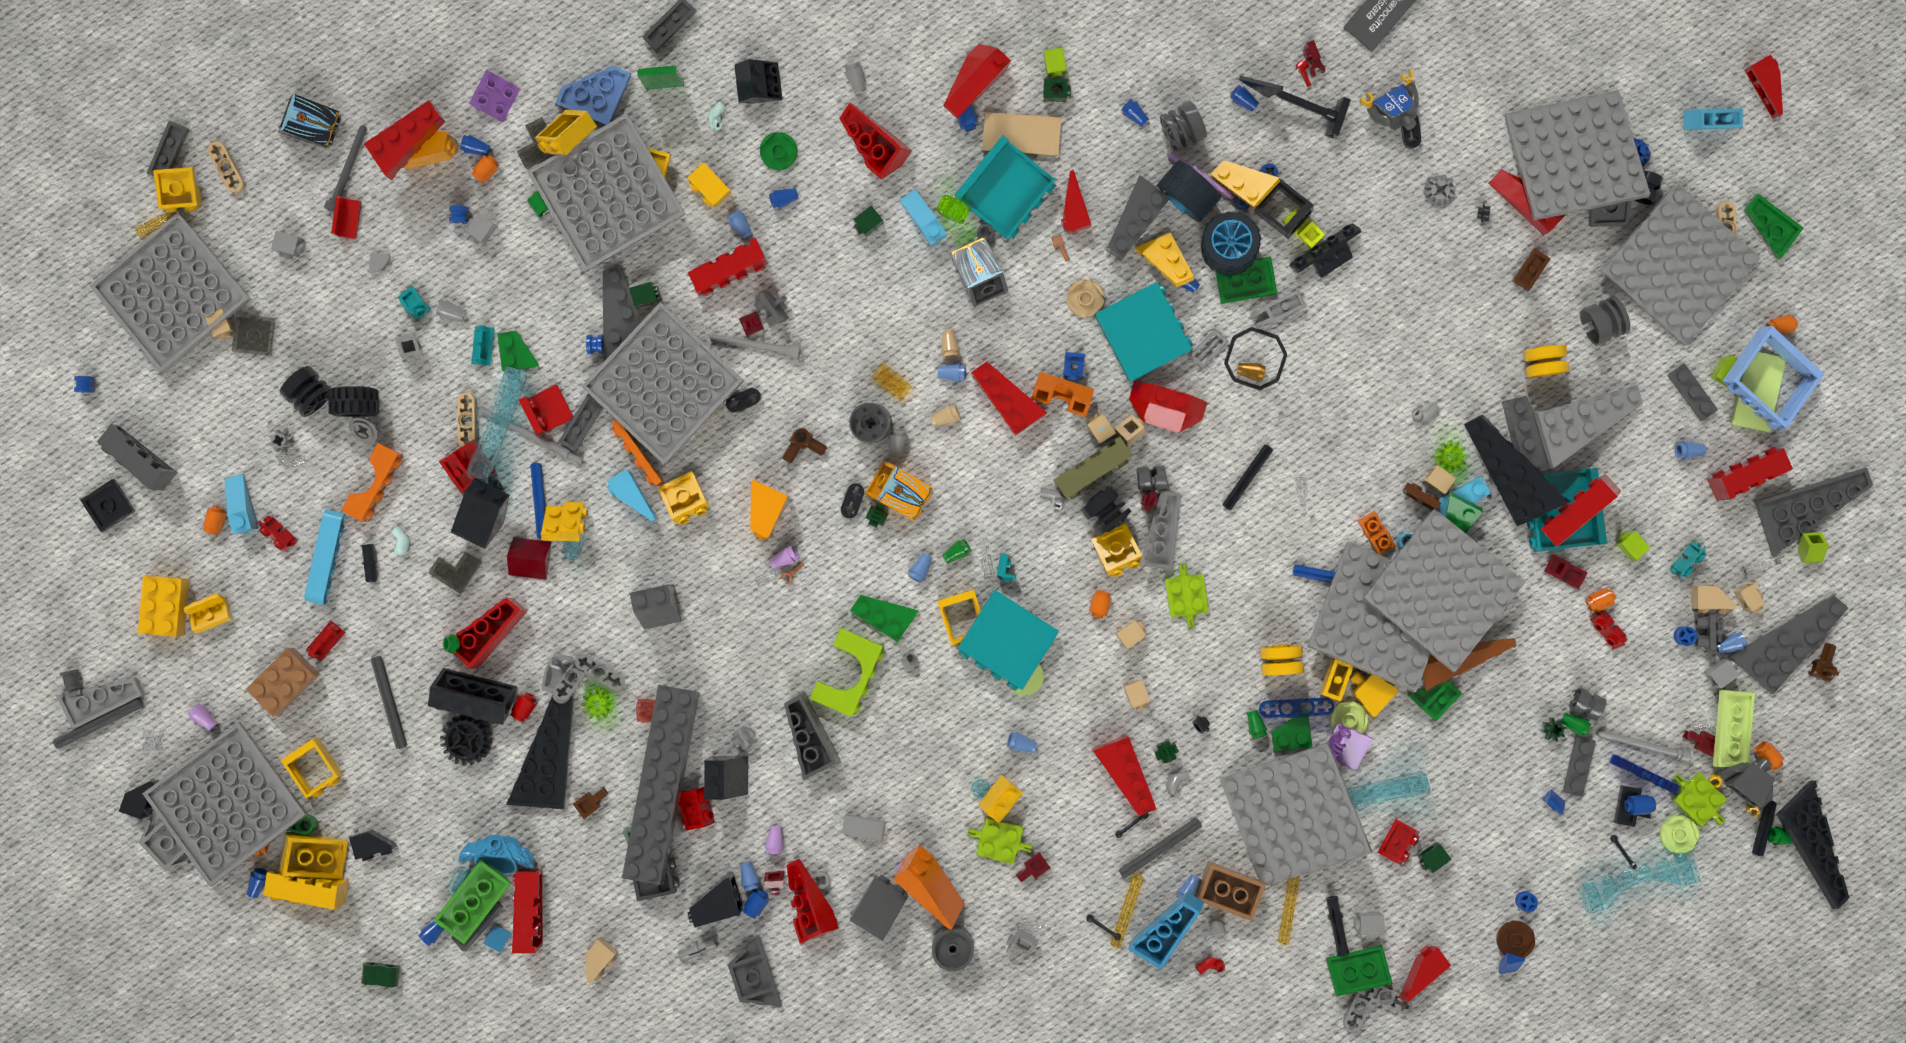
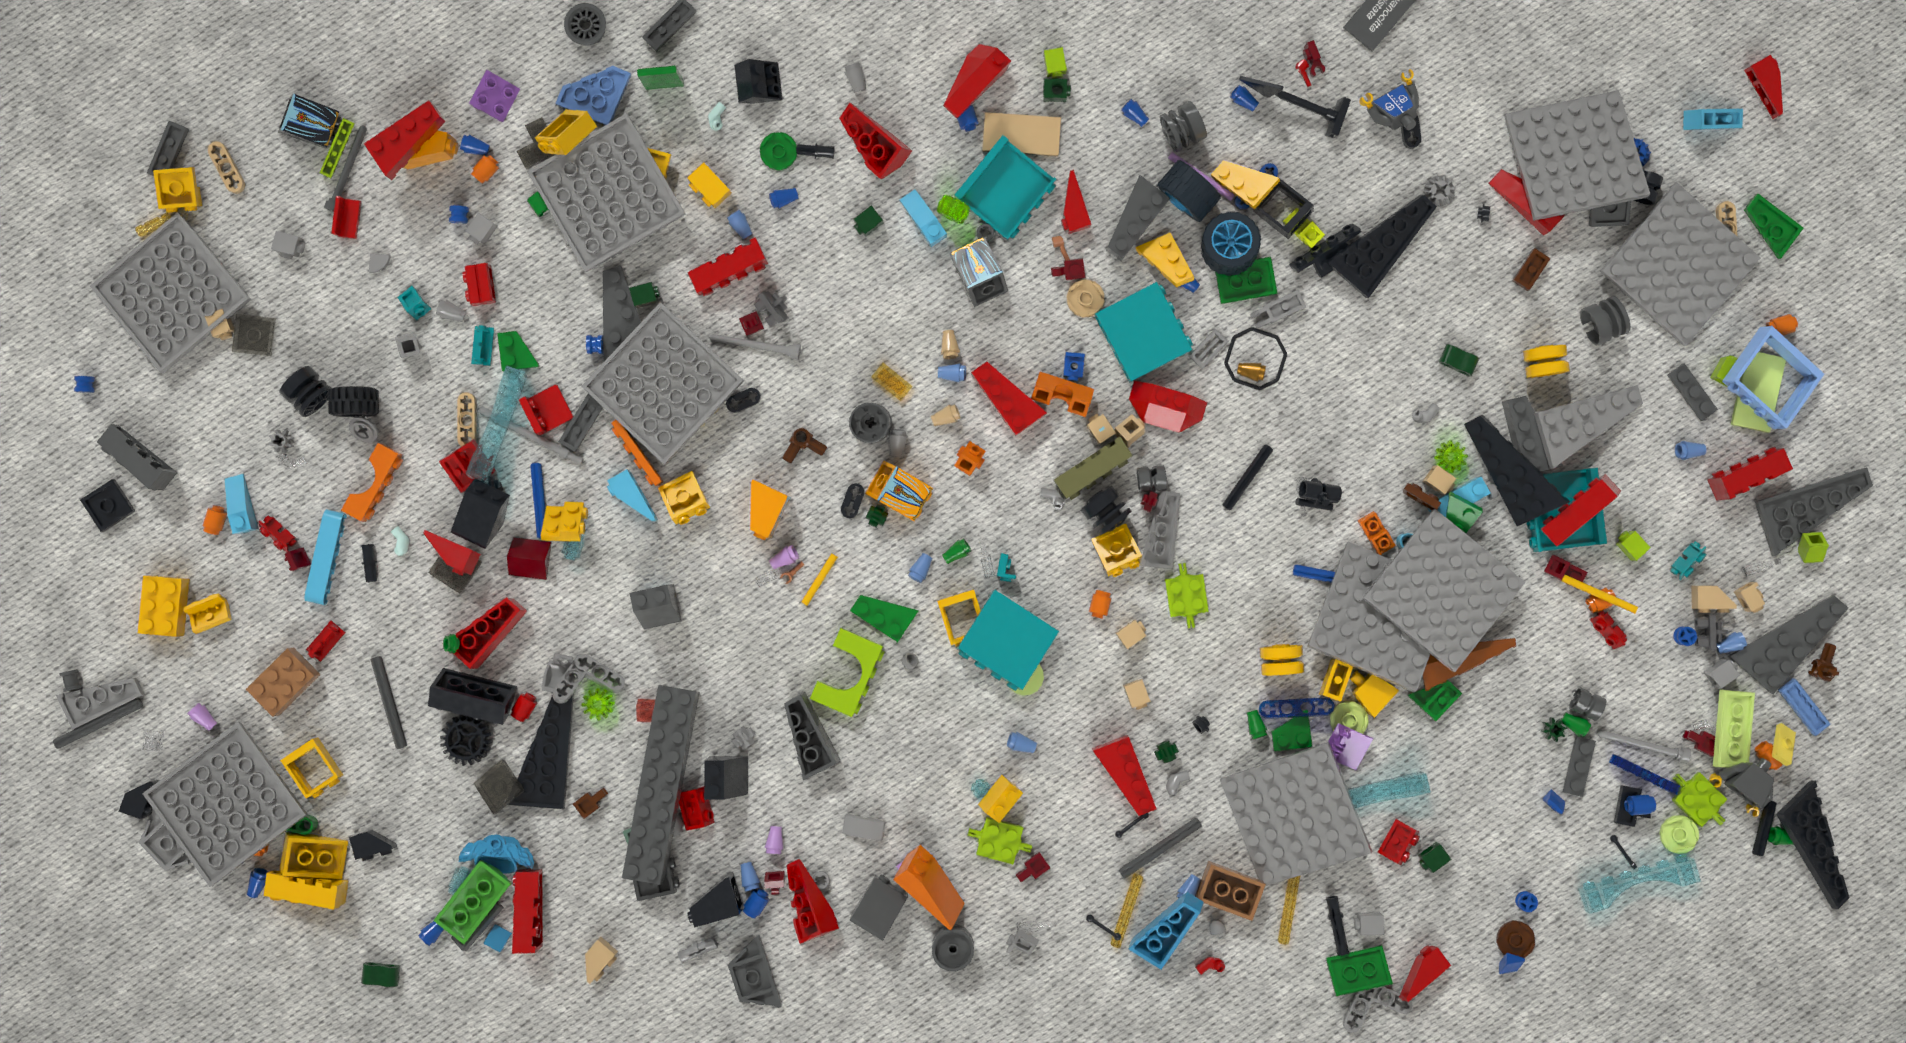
none -> dark red tile [284,547,311,572]
none -> lime piece [319,118,355,179]
none -> red slope [423,530,481,576]
none -> red brick [462,263,496,306]
none -> clear smoke tile [473,760,524,814]
none -> dark grey wheel [564,3,606,46]
none -> black axle [796,143,835,159]
none -> yellow bar [801,553,838,606]
none -> orange brick [954,441,986,476]
none -> dark red plate [1051,258,1085,280]
none -> black pin [1295,478,1342,511]
none -> black wing [1325,195,1437,298]
none -> dark green axle [1439,344,1480,377]
none -> yellow bar [1562,575,1638,614]
none -> light yellow plate [1772,723,1796,766]
none -> medium blue plate [1778,678,1831,736]

